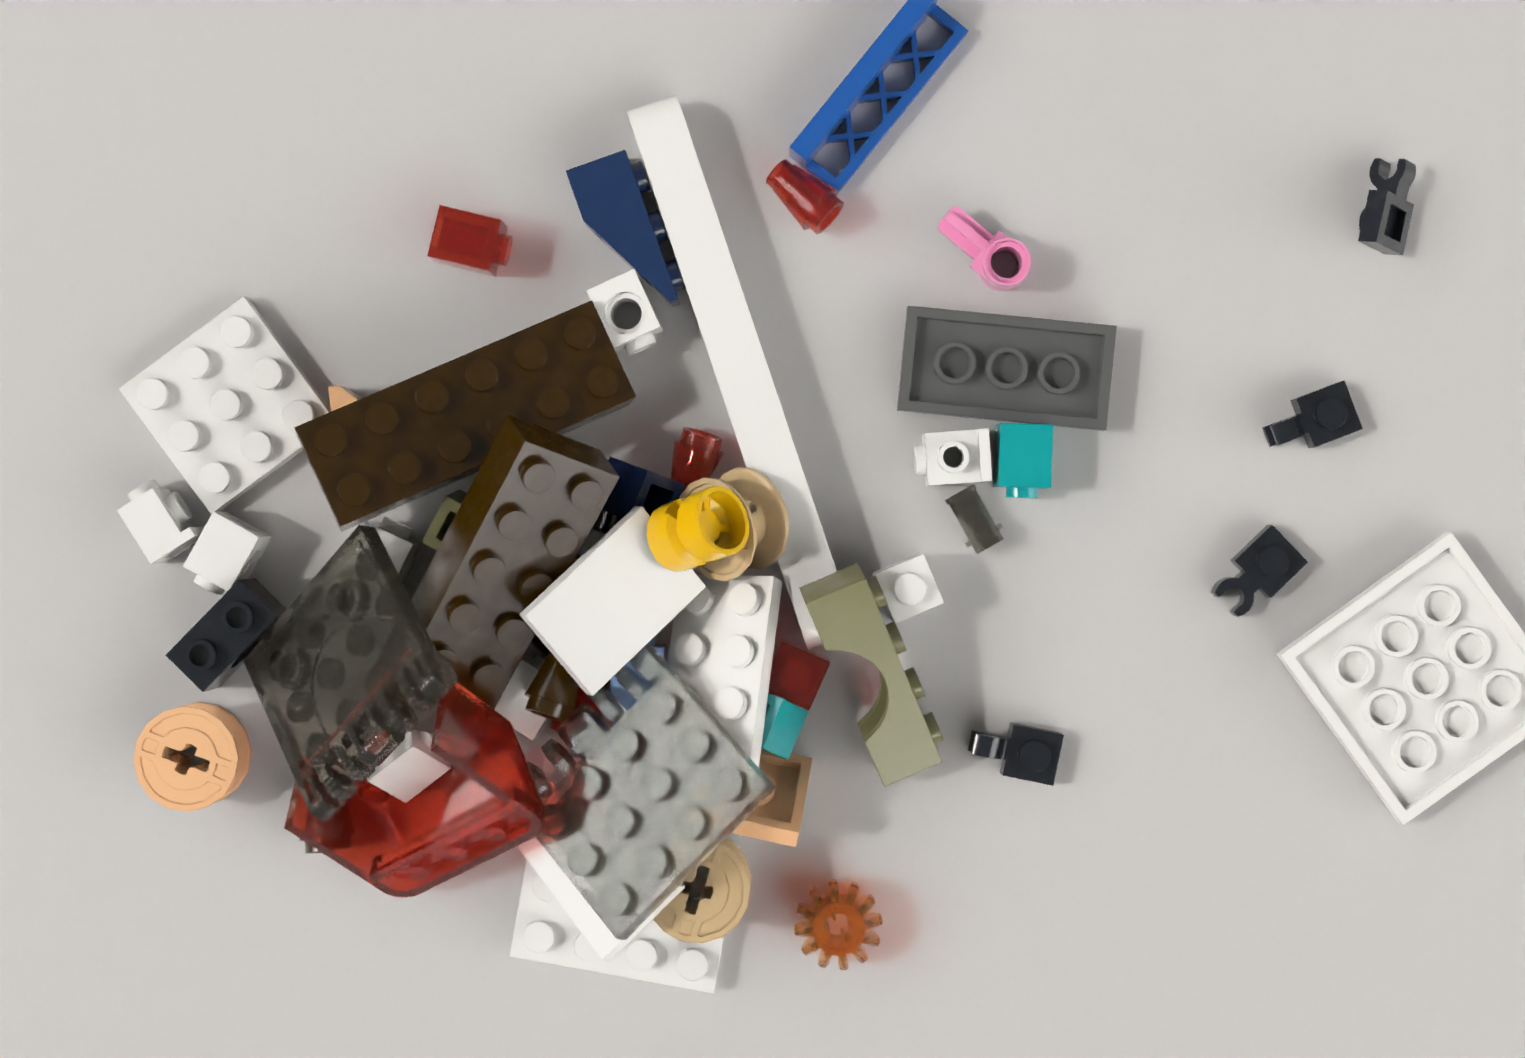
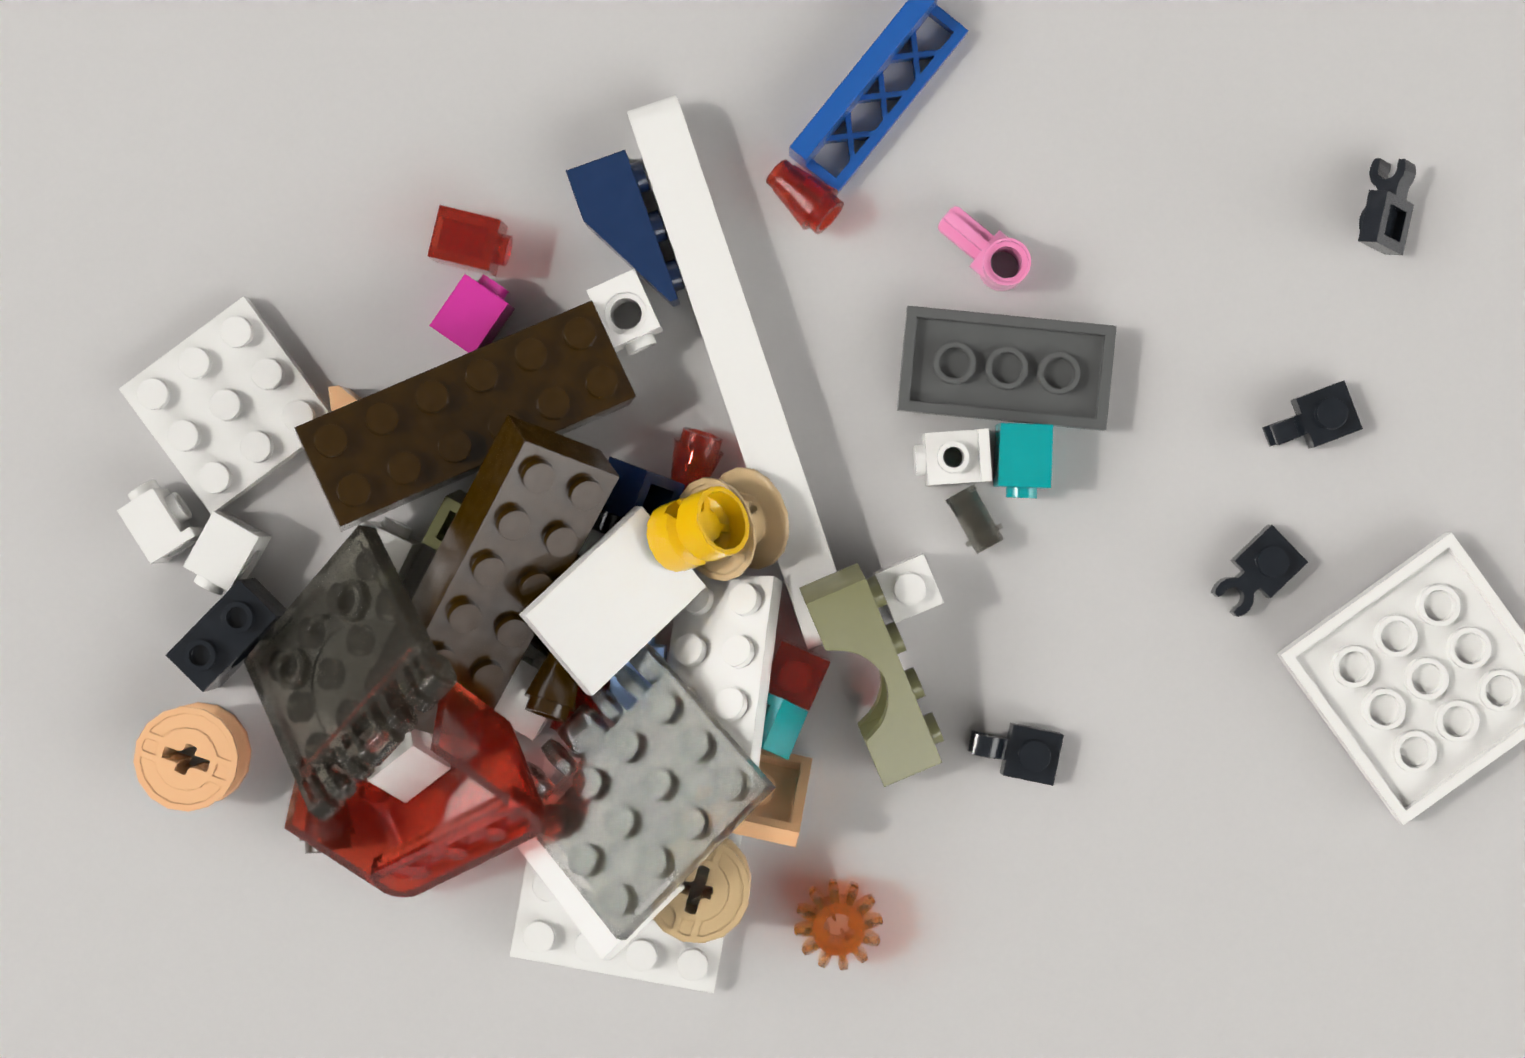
none -> dark pink brick [429,274,515,353]

